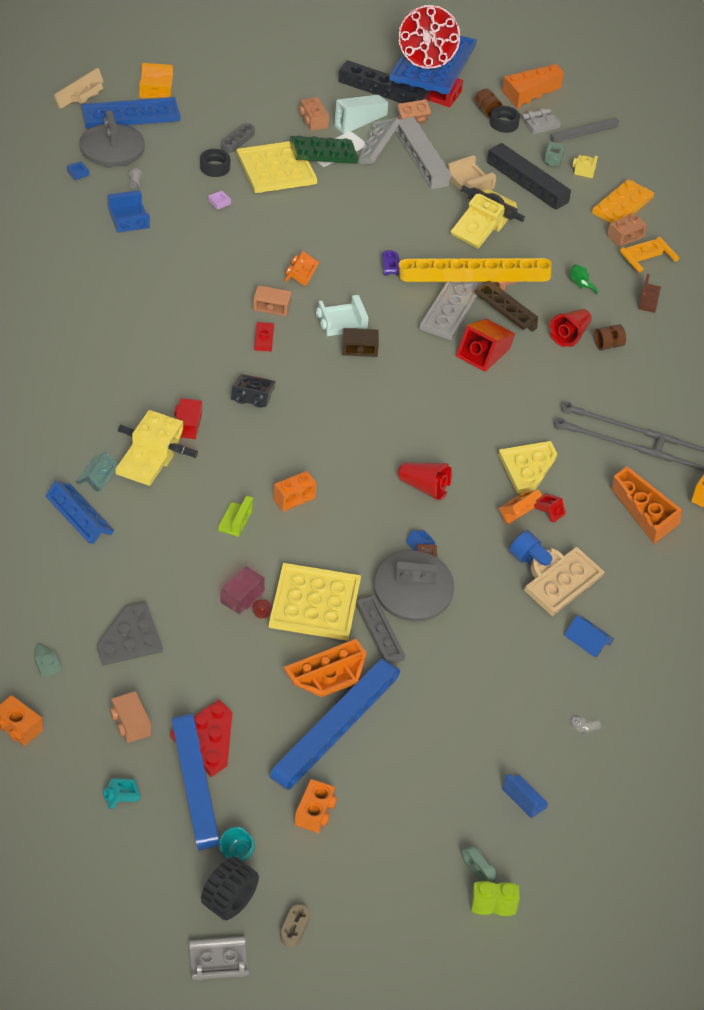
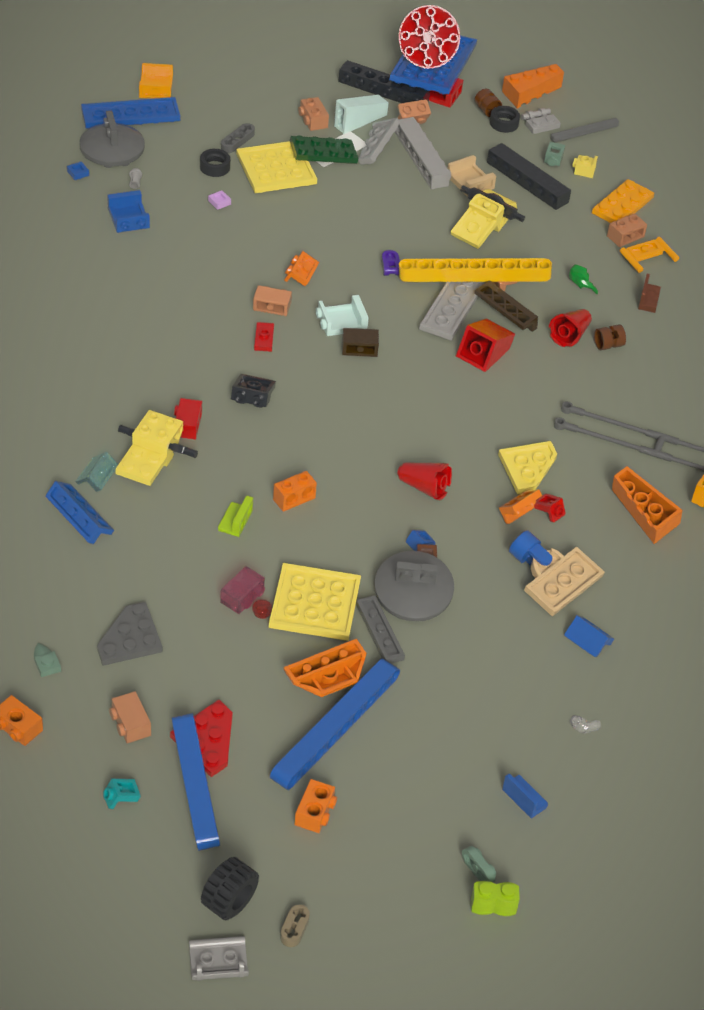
tan bracket [54,68,104,108] -> none
teal hair [219,827,255,862] -> none

